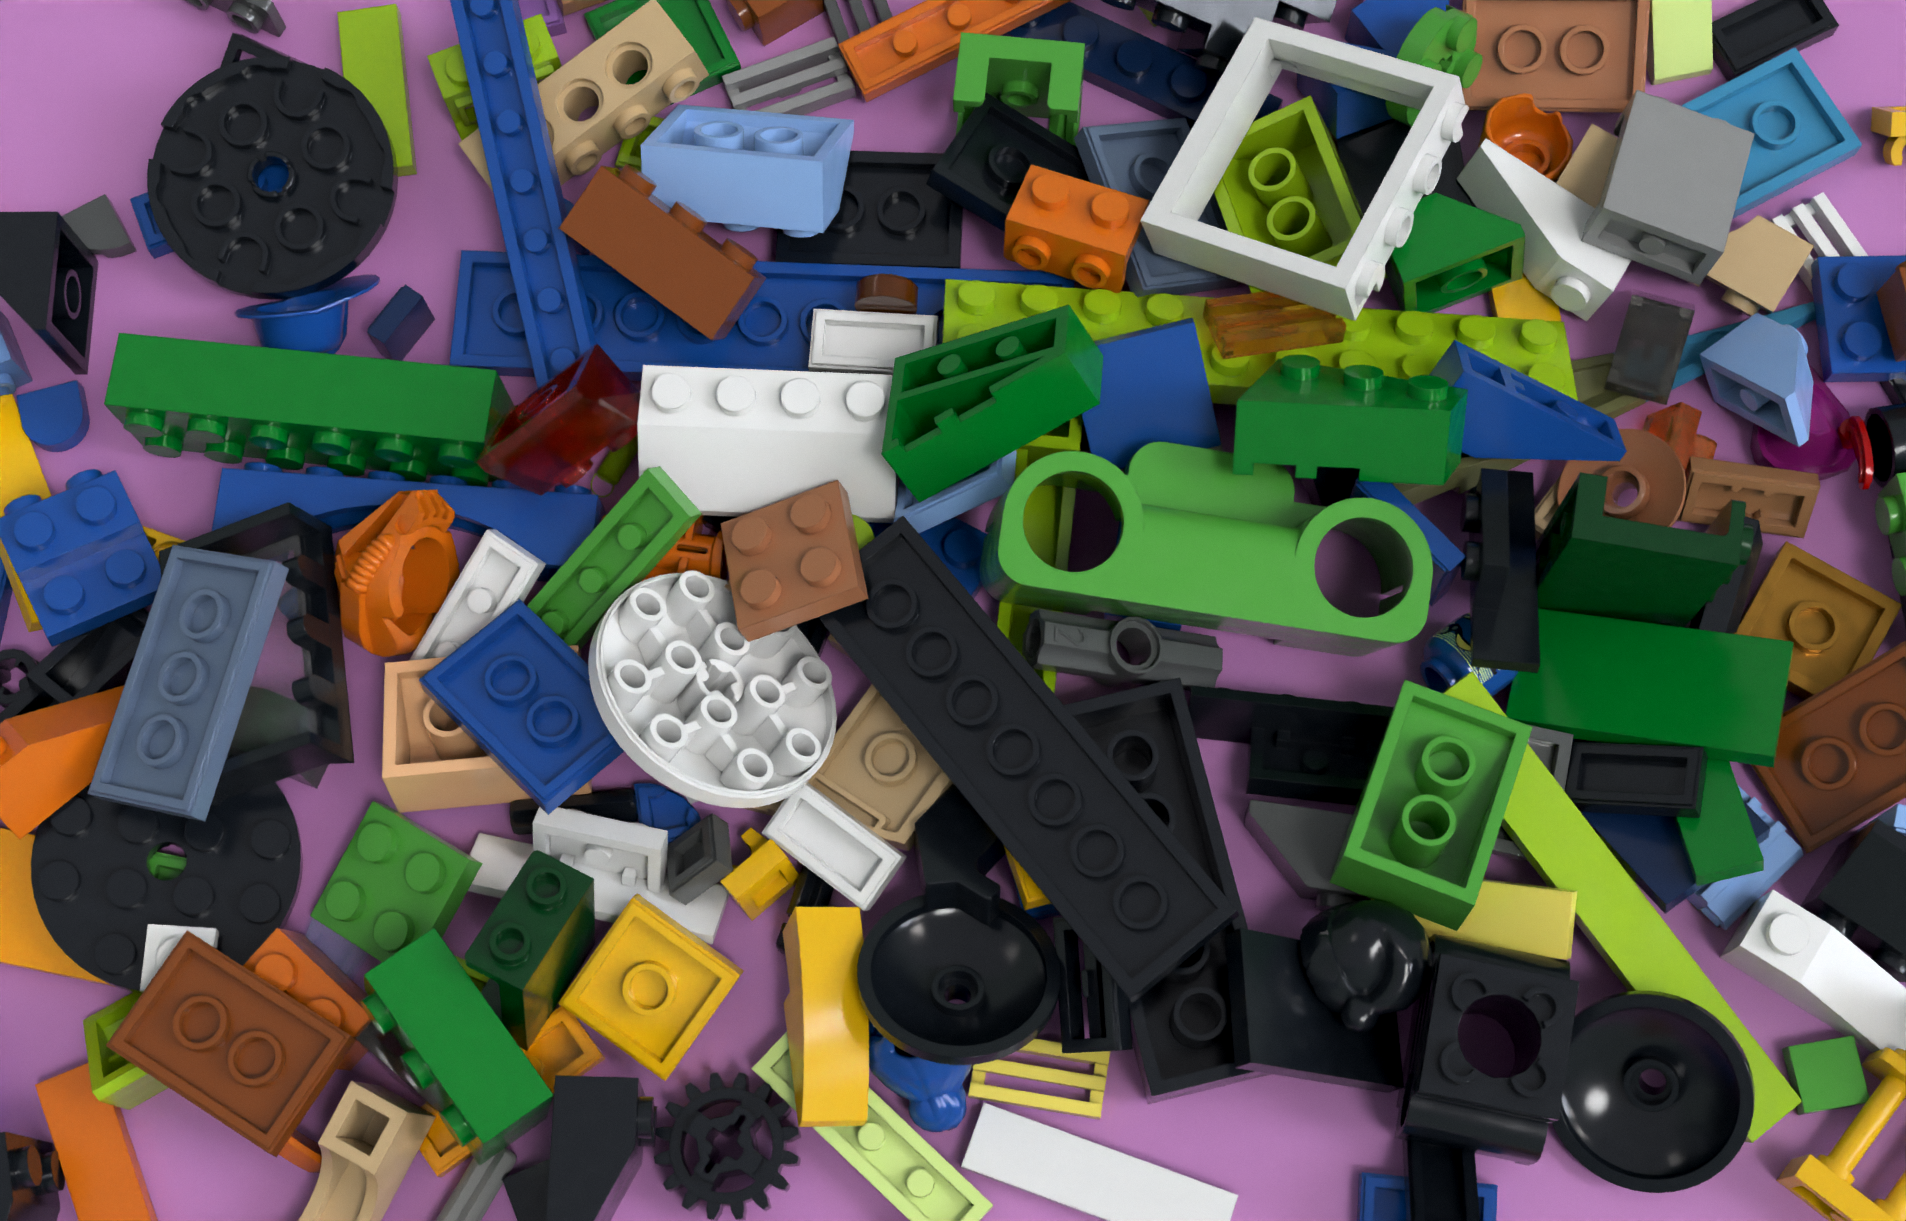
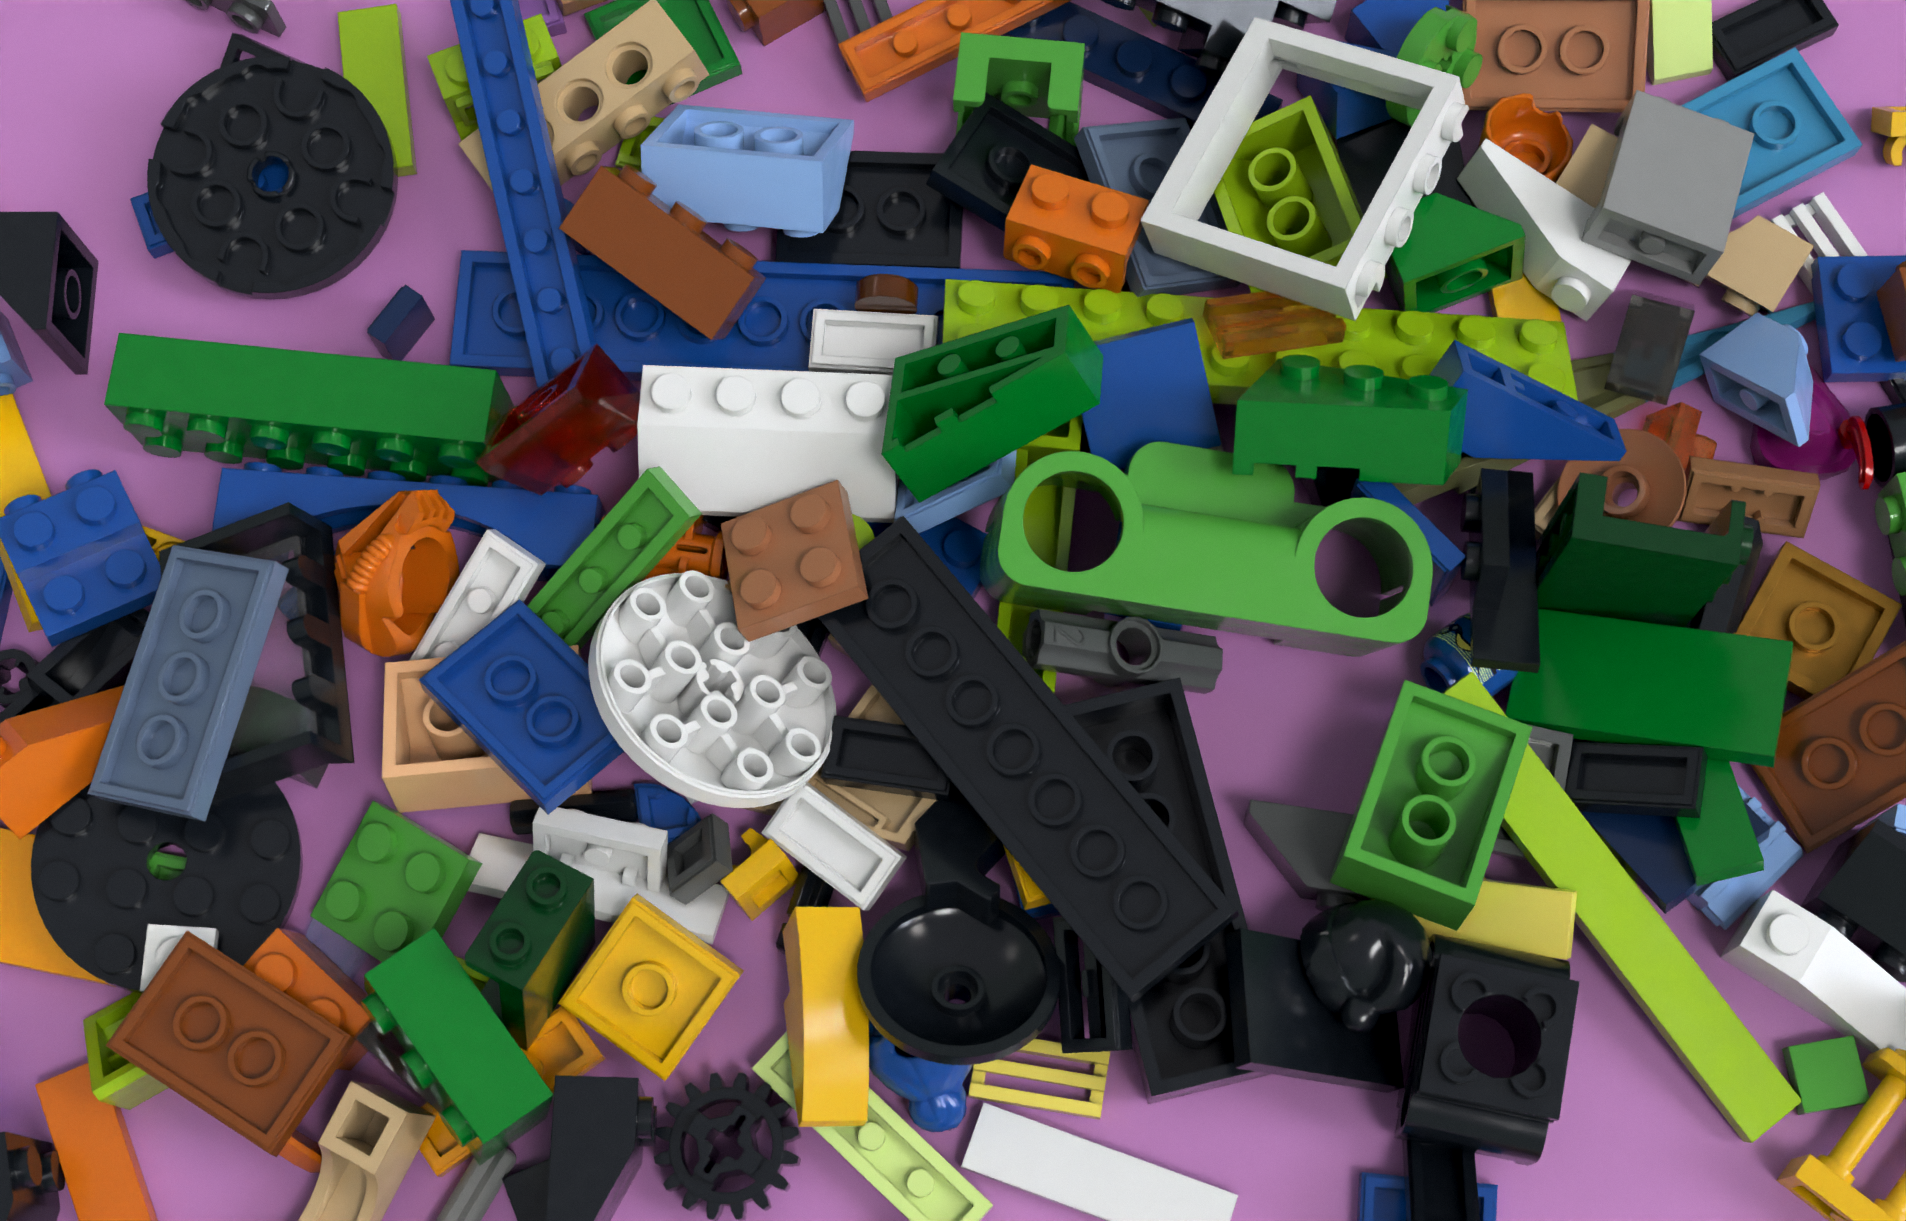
blue tile [16,380,90,452] -> none
dark grey tile [62,194,137,258] -> none
blue piece [234,275,380,354] -> none
lime piece [591,408,639,497] -> none
light grey tile [722,36,856,115] -> none
black bracket [1188,686,1394,806] -> none
black dish [1552,990,1755,1193] -> none
none -> black tile [821,715,955,802]

